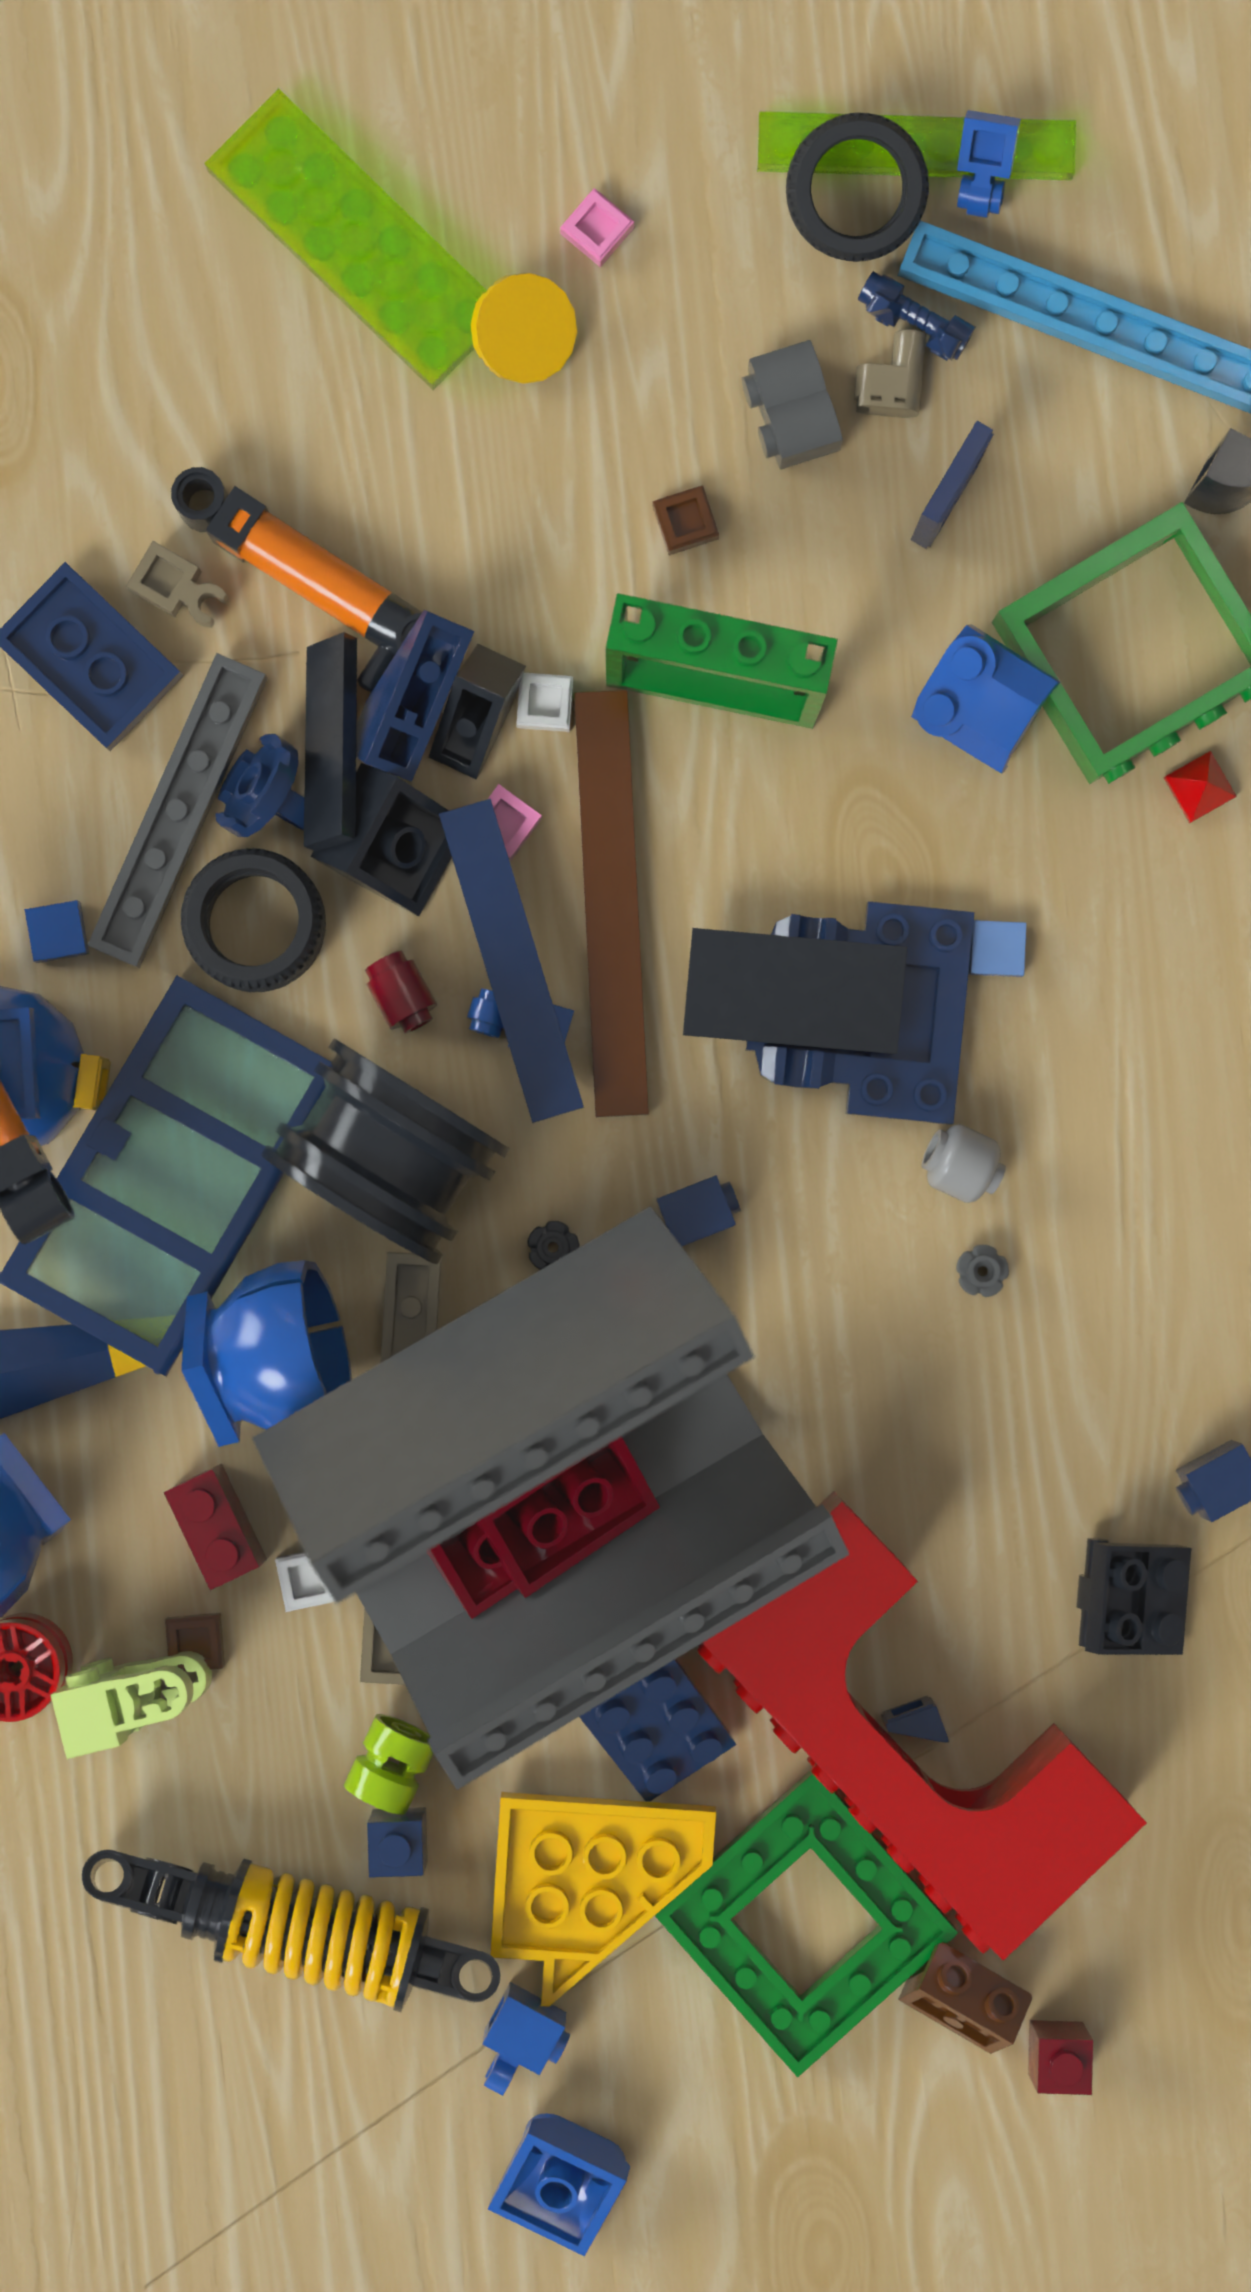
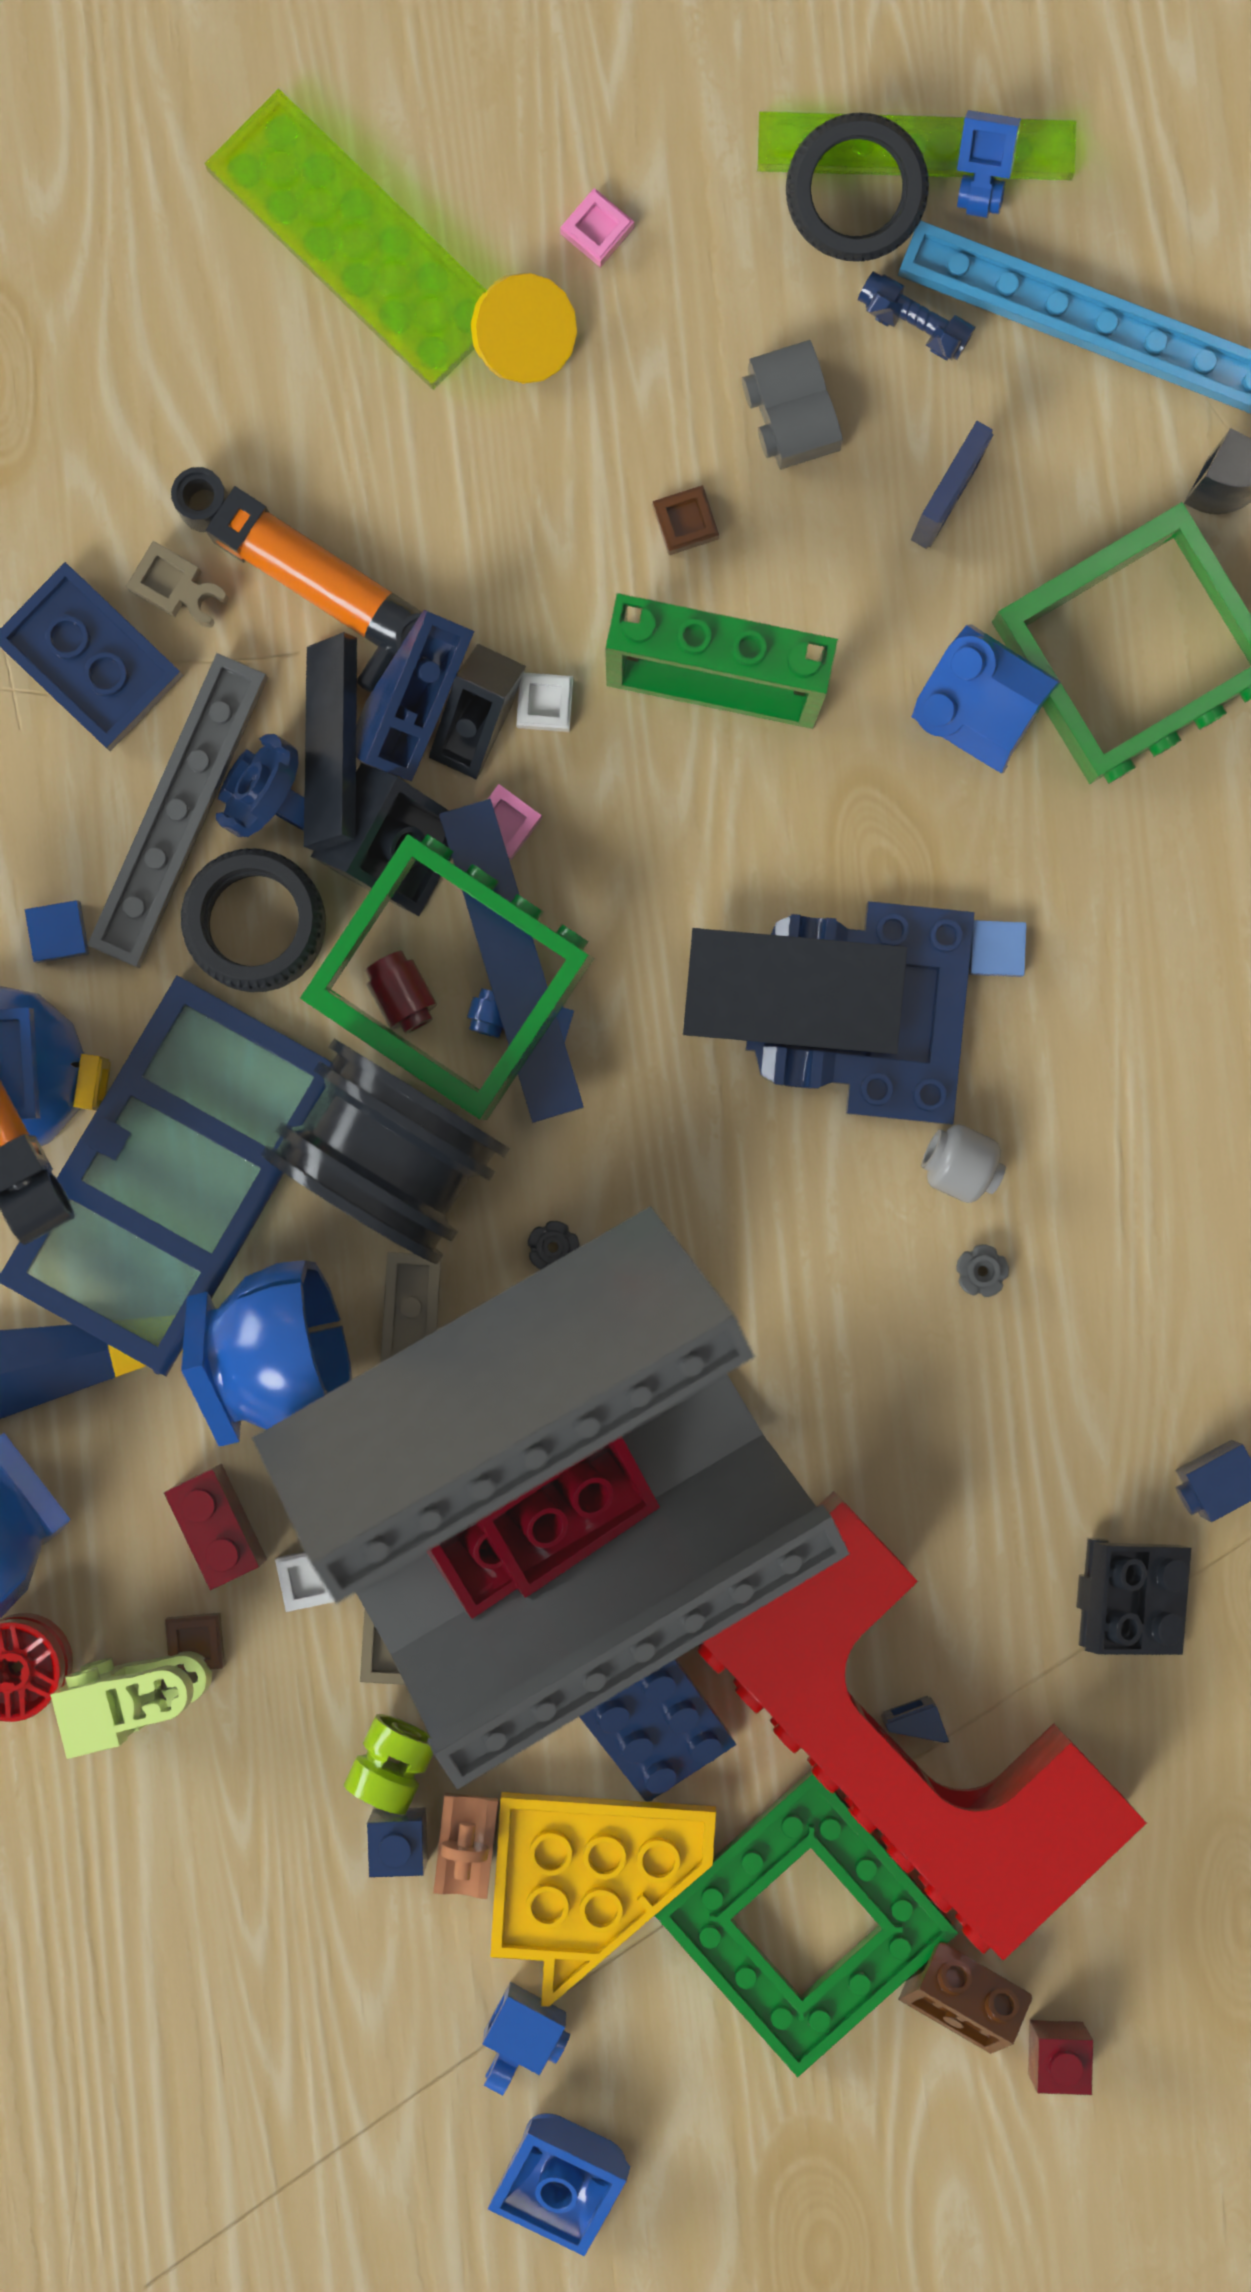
piece [82,1850,501,2013] -> none
reddish brown tile [574,690,649,1118] -> none
dark blue brick [656,1175,741,1247] -> none
dark tan piece [854,330,926,418] -> none
red slope [1164,751,1237,824] -> none
none -> green window [300,834,595,1120]
none -> nougat hips [433,1793,499,1899]

